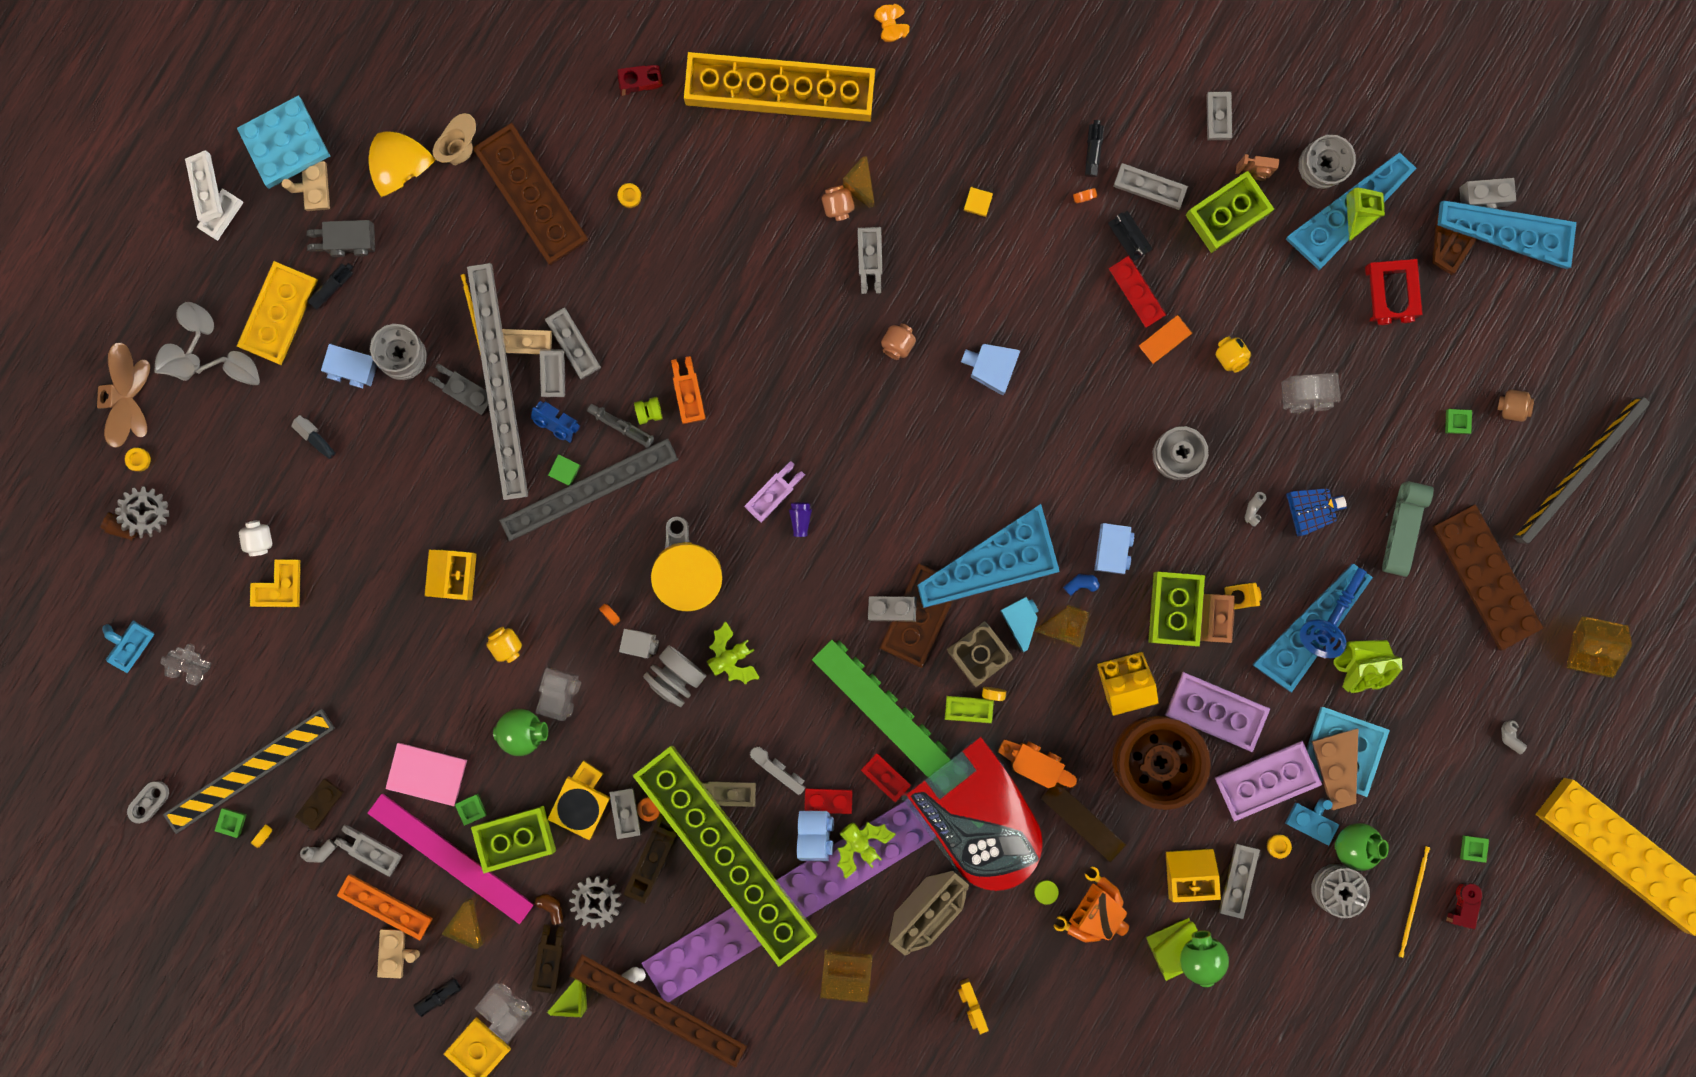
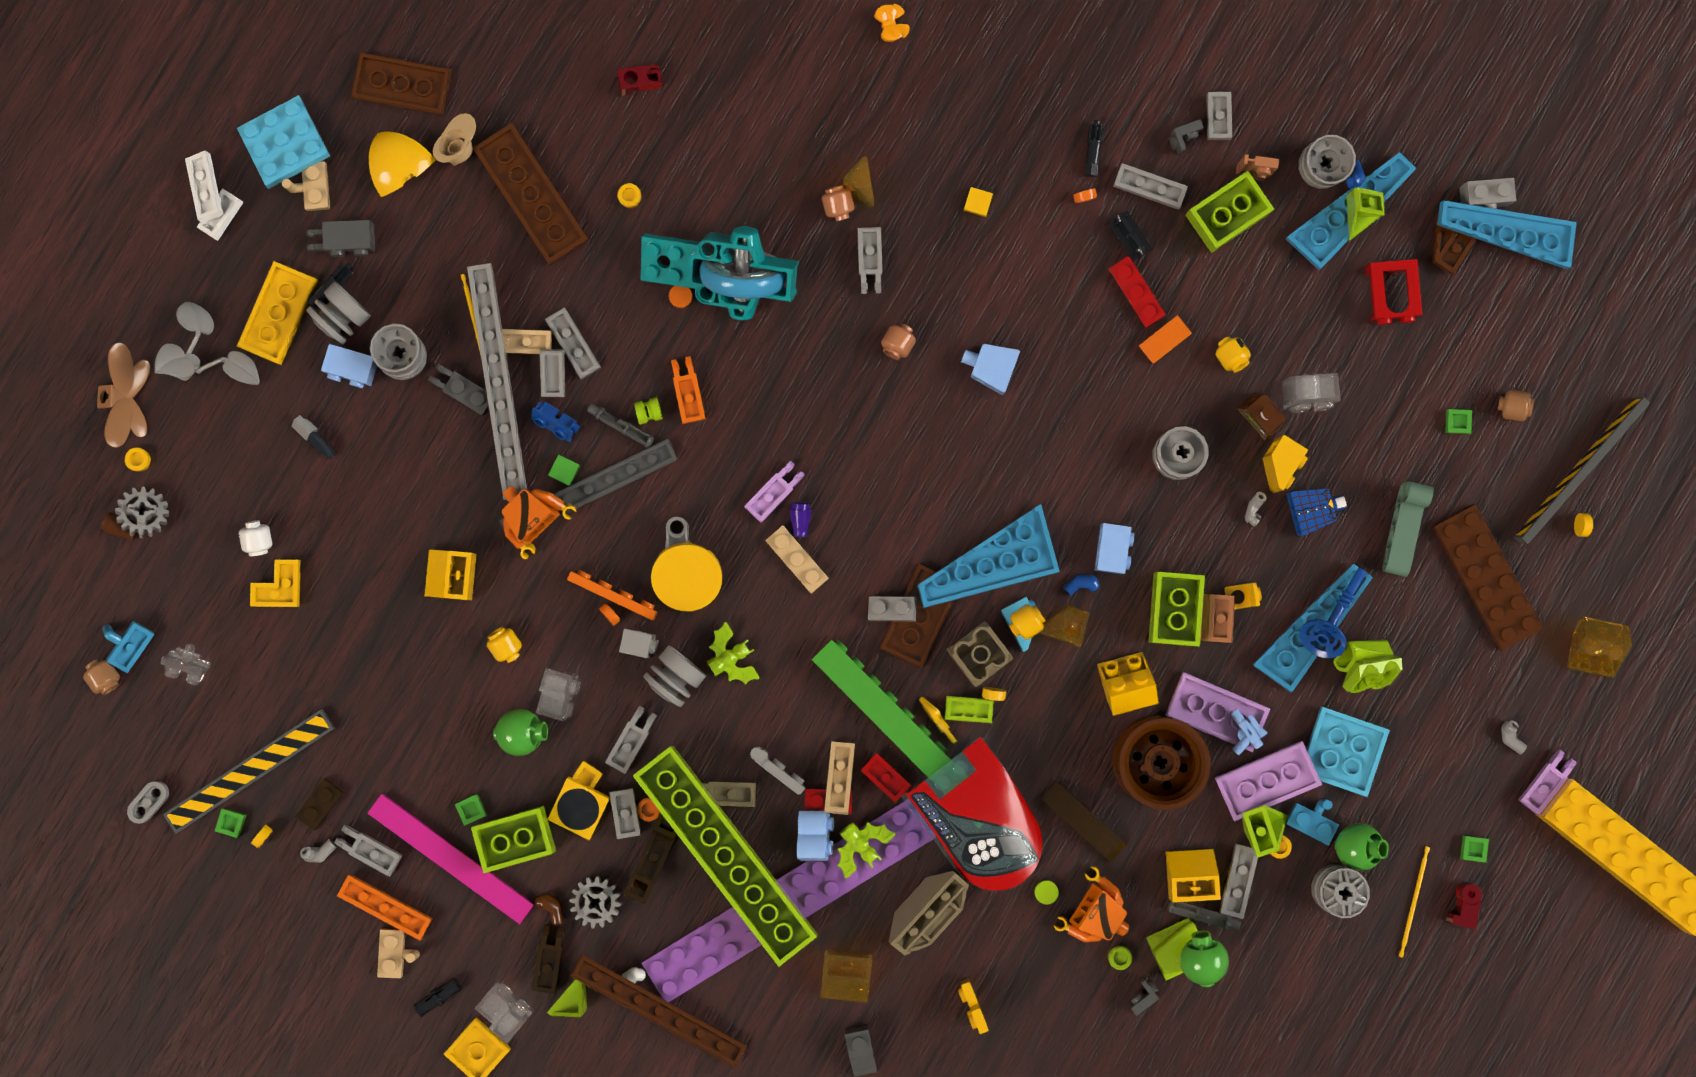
bright pink tile [386,743,467,806] -> none
clear yellow slope [442,898,483,949] -> none
yellow brick [684,52,875,122] -> none
orange hinge [998,739,1077,788] -> none
medium nougat wing [1311,728,1358,810] -> none
none -> medium nougat head [83,659,120,695]
none -> light grey wheel [306,281,371,344]
none -> reddish brown tile [351,52,452,116]
none -> orange torso [502,486,577,559]
none -> orange plate [567,570,658,620]
none -> light grey hinge [605,706,657,774]
none -> teal piece [641,226,799,320]
none -> orange tile [669,286,693,309]
none -> tan plate [765,526,829,594]
none -> tan plate [824,741,855,815]
none -> dark grey slope [845,1025,877,1077]
none -> yellow hand [919,697,957,744]
none -> yellow head [1009,604,1046,640]
none -> lime tile [1108,945,1132,970]
none -> dark grey bracket [1128,977,1159,1016]
none -> dark grey piece [1168,901,1241,931]
none -> dark grey bracket [1169,119,1204,155]
none -> light blue piece [1230,708,1268,755]
none -> reddish brown torso [1236,393,1286,442]
none -> lime slope [1241,805,1288,858]
none -> yellow slope [1262,435,1308,493]
none -> blue arm [1345,160,1365,189]
none -> lavender hinge [1518,750,1576,815]
none -> yellow tile [1574,513,1593,537]

